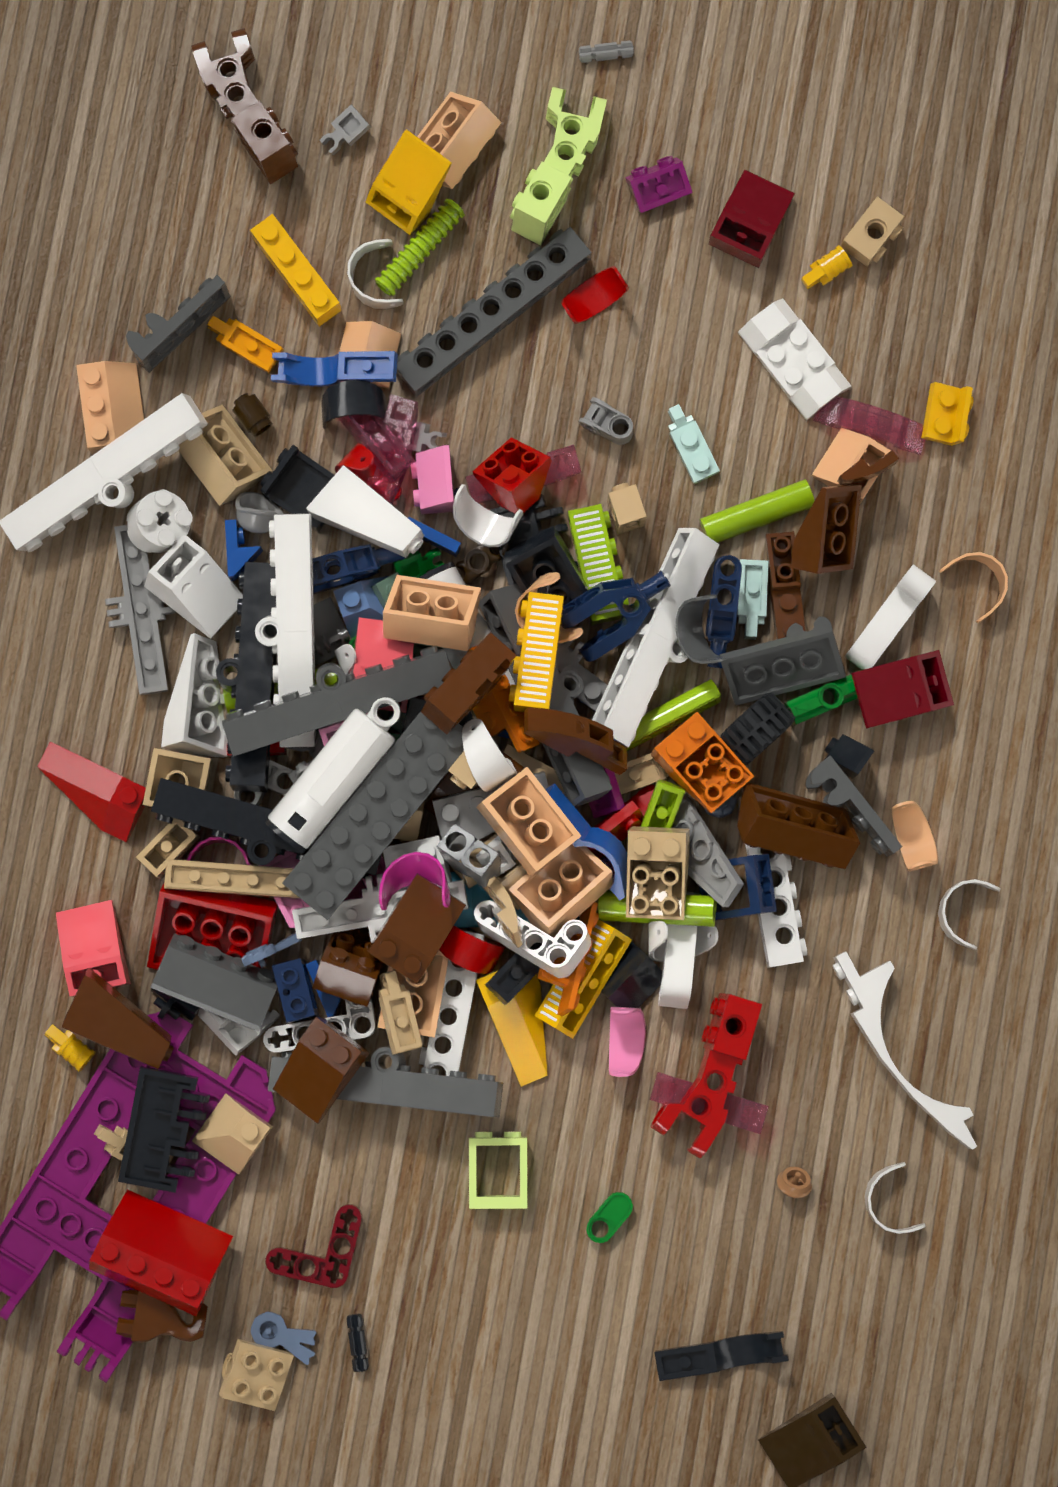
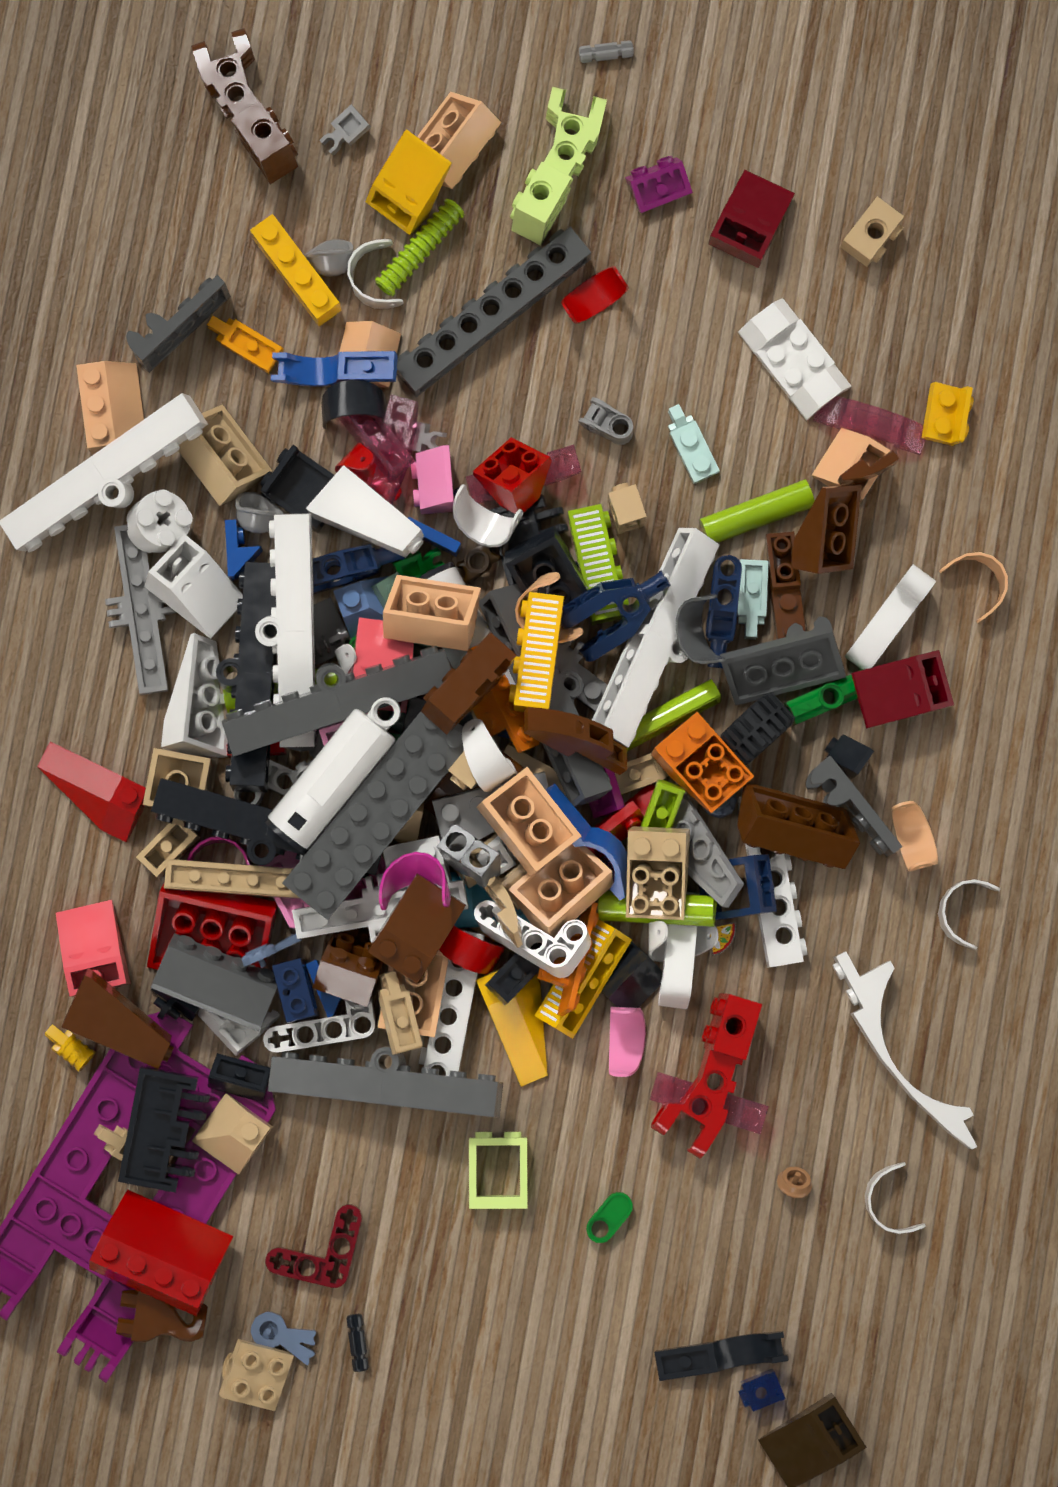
dark brown brick [232,393,273,437] -> none
reddish brown slope [273,1017,370,1124] -> none
yellow hinge [801,245,853,289] -> none
none -> black slope [208,1053,271,1102]
none -> light grey helmet [305,239,354,277]
none -> tile [710,923,736,956]
none -> clear blue brick [738,1369,786,1412]

